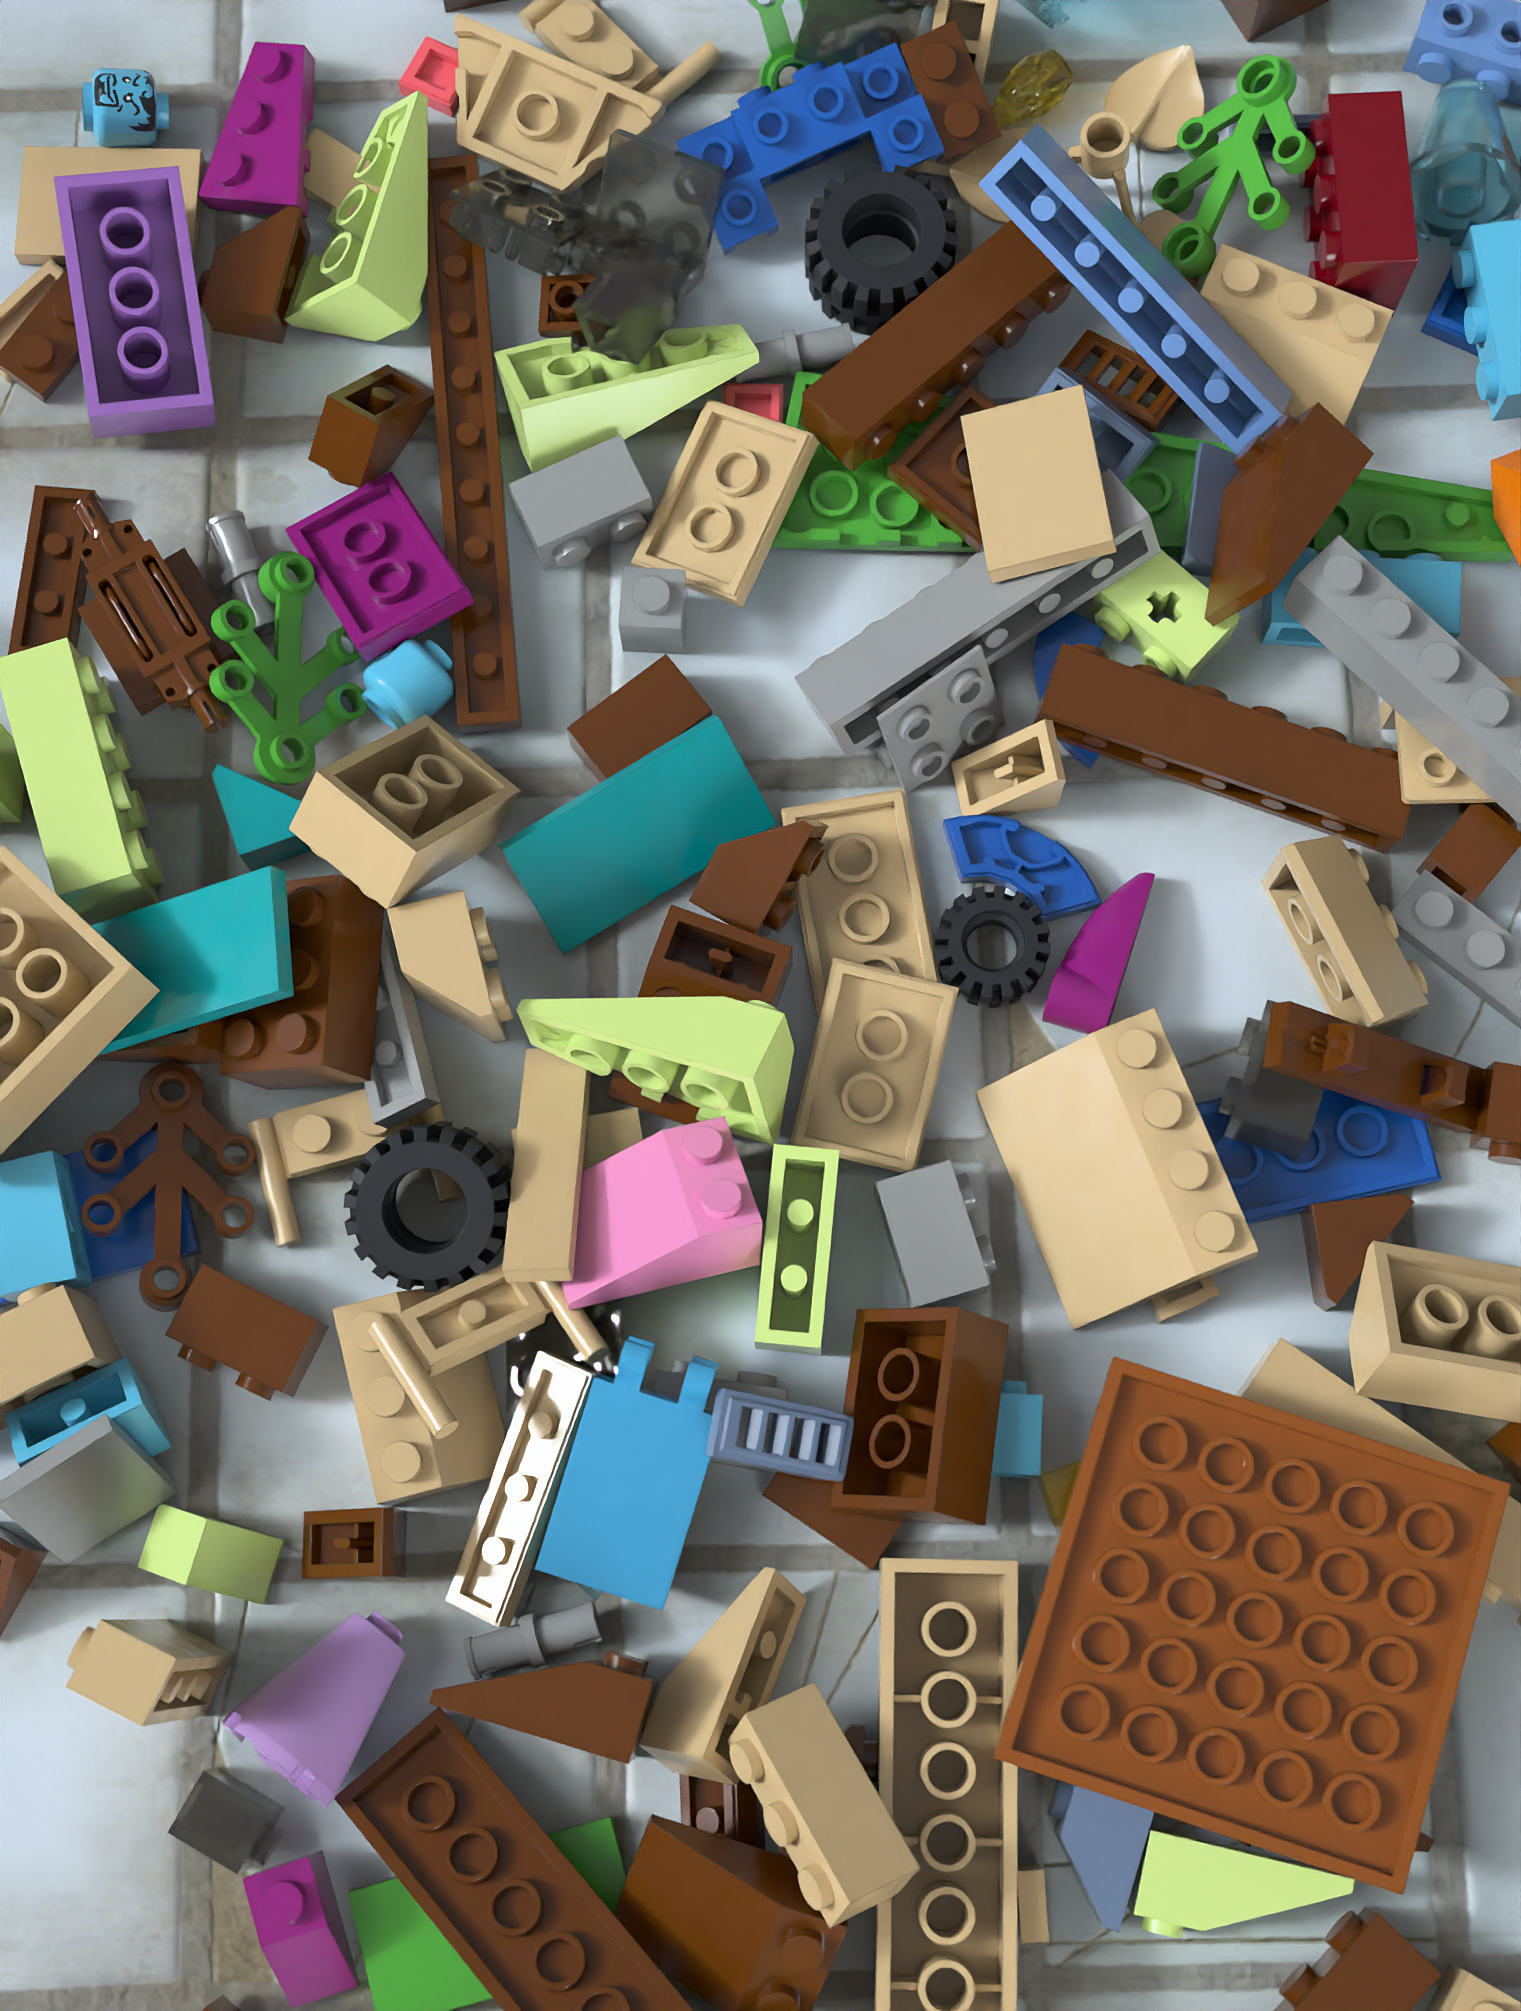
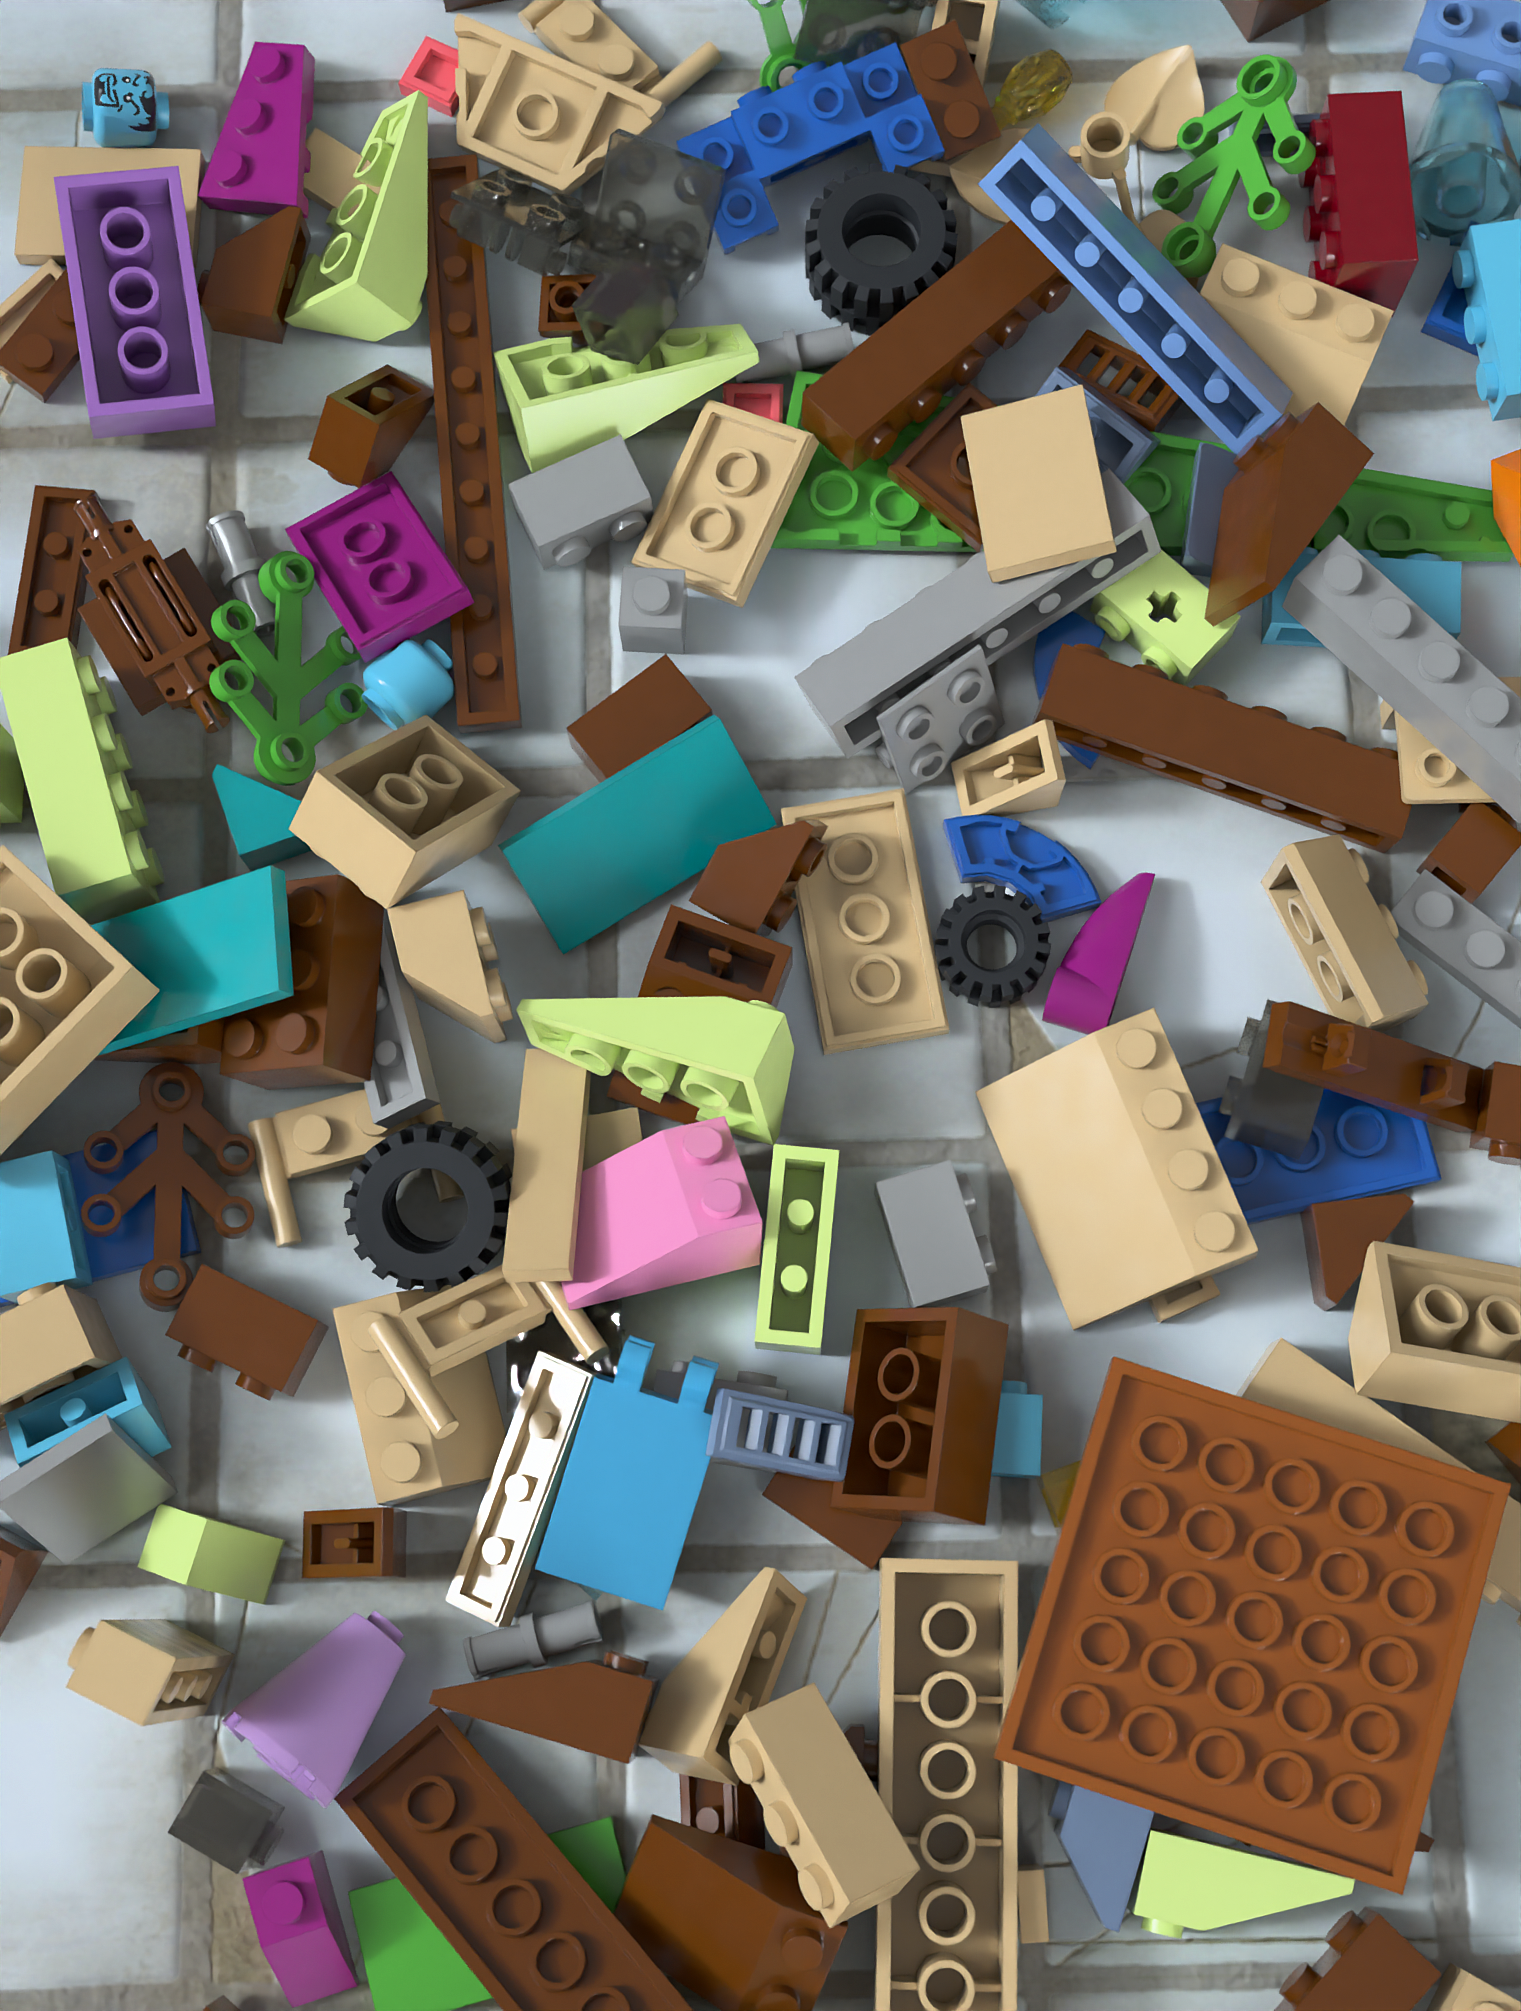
tan tile [789,958,959,1173] -> none

